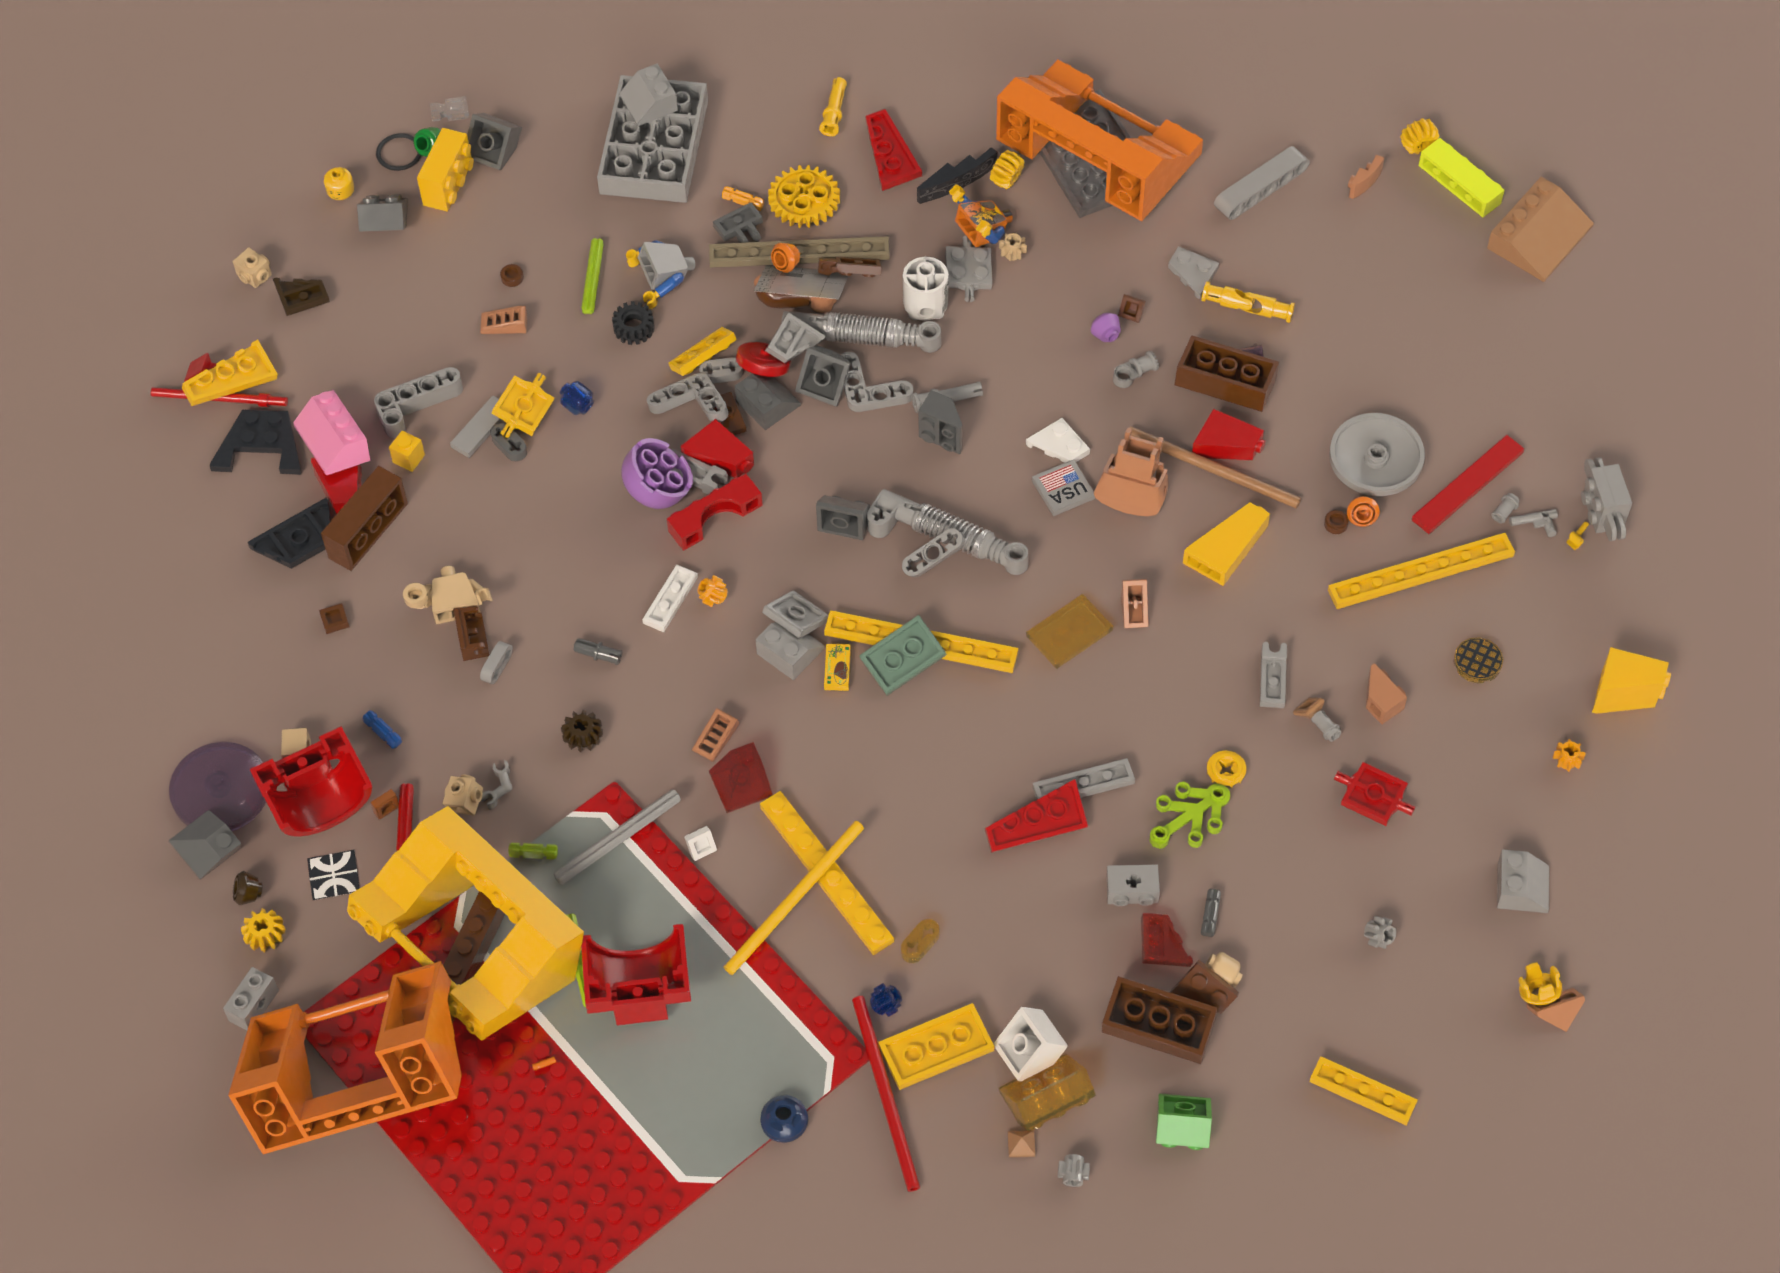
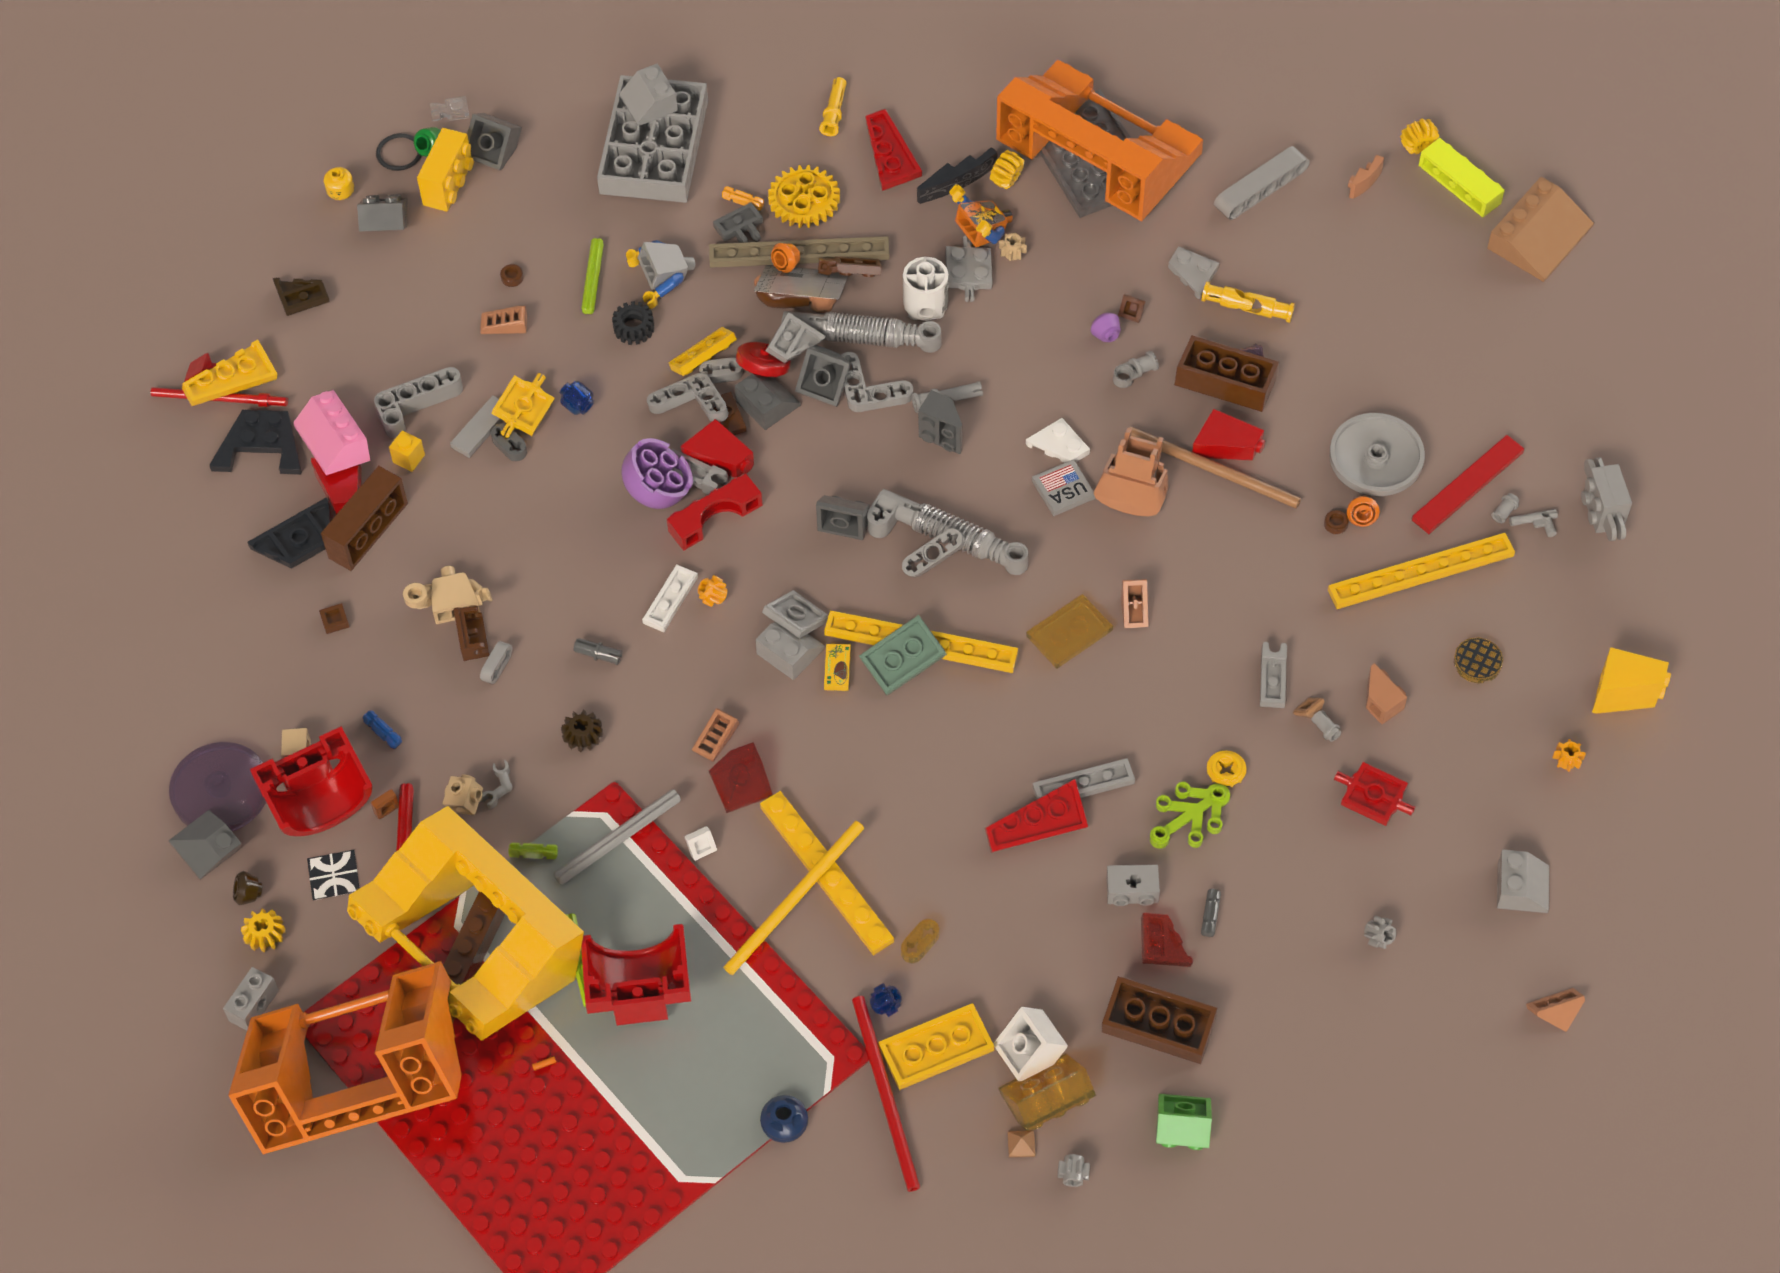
tan brick [233,247,272,288] -> none
reddish brown wing [1170,960,1239,1014] -> none
yellow slope [1183,502,1270,586] -> none
tan head [1205,952,1243,987] -> none
yellow plate [1309,1056,1418,1126] -> none
yellow piece [1518,962,1563,1005] -> none
yellow hand [1566,522,1589,550] -> none

